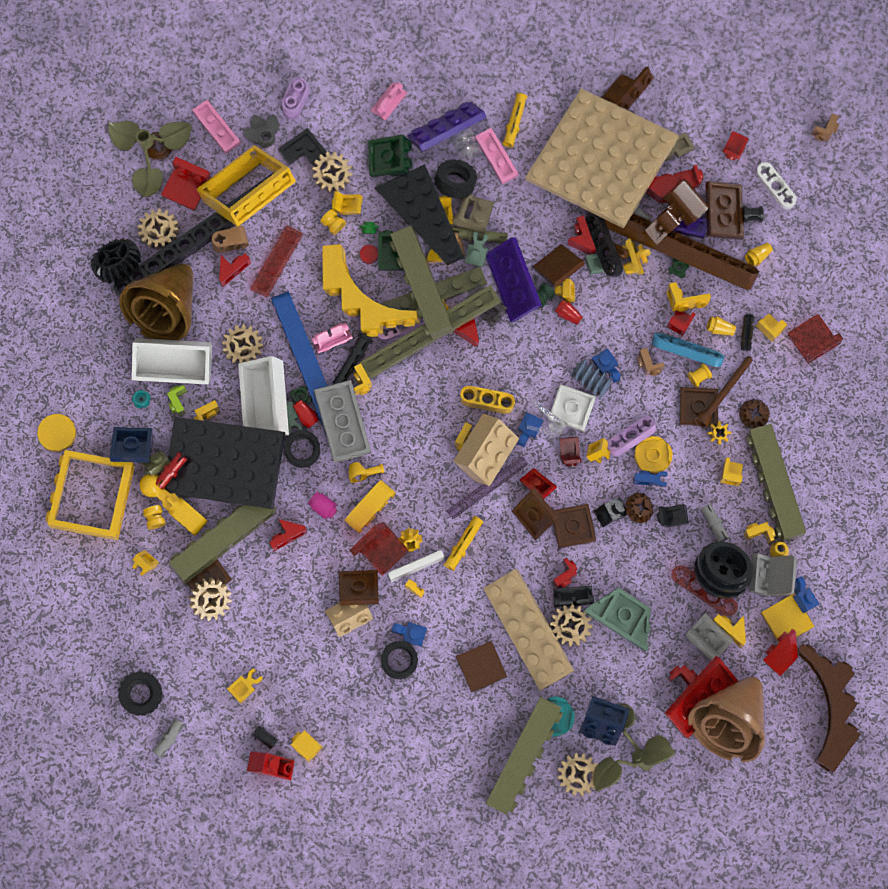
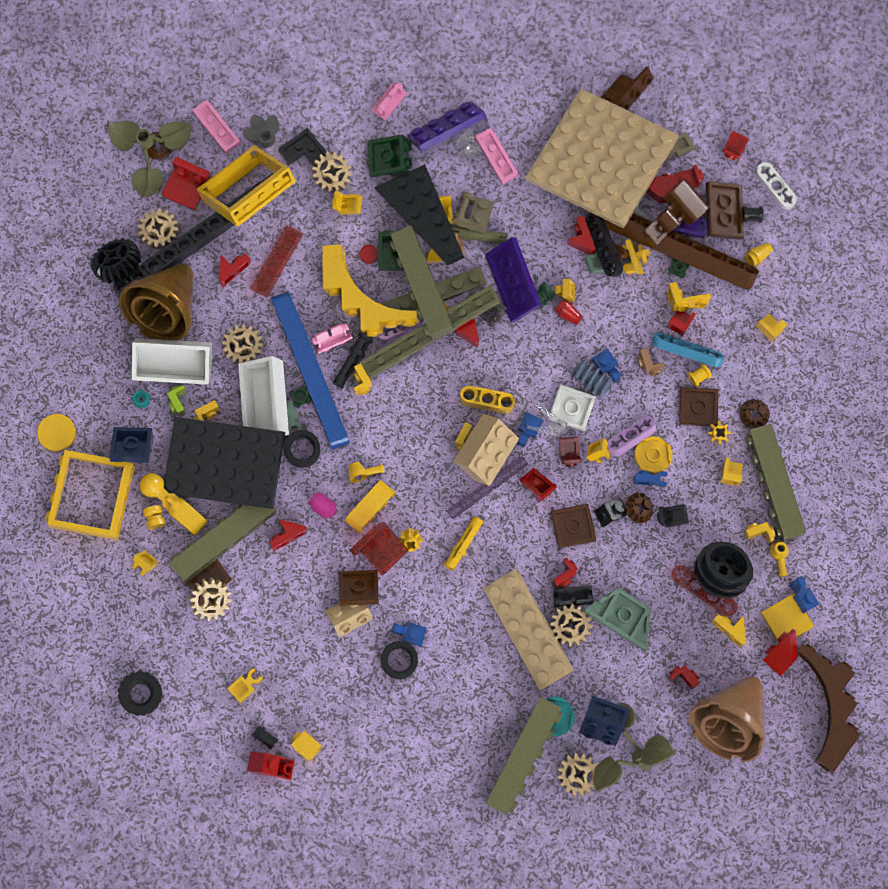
olive bracket [142,450,170,476] -> none
light grey pin [152,718,185,758] -> none
red pin [156,452,188,490] -> none
medium nougat piece [212,226,249,253] -> none
lavender brick [282,78,309,119] -> none
red cone [293,399,319,428] -> none
light grey tile [314,380,371,463] -> none
yellow wheel [320,209,346,235] -> none
green plate [360,222,378,234] -> none
white tile [388,550,444,582] -> none
yellow tile [405,579,425,598] -> none
black tyre [434,159,477,199] -> none
reddish brown tile [456,641,507,693] -> none
sand green plate [465,231,489,267] -> none
yellow pin [502,93,527,148] -> none
reddish brown tile [512,488,559,541] -> none
reddish brown tile [533,244,585,287] -> none
red tile [664,656,739,739] -> none
light grey bracket [685,613,734,660] -> none
reddish brown piece [694,356,753,428] -> none
light grey pin [700,504,729,542] -> none
yellow cone [706,316,736,336] -> none
black axle [741,314,754,351] -> none
light grey bracket [749,553,797,596] -> none
clear red bracket [788,314,843,364] -> none
medium nougat bracket [811,113,840,141] -> none

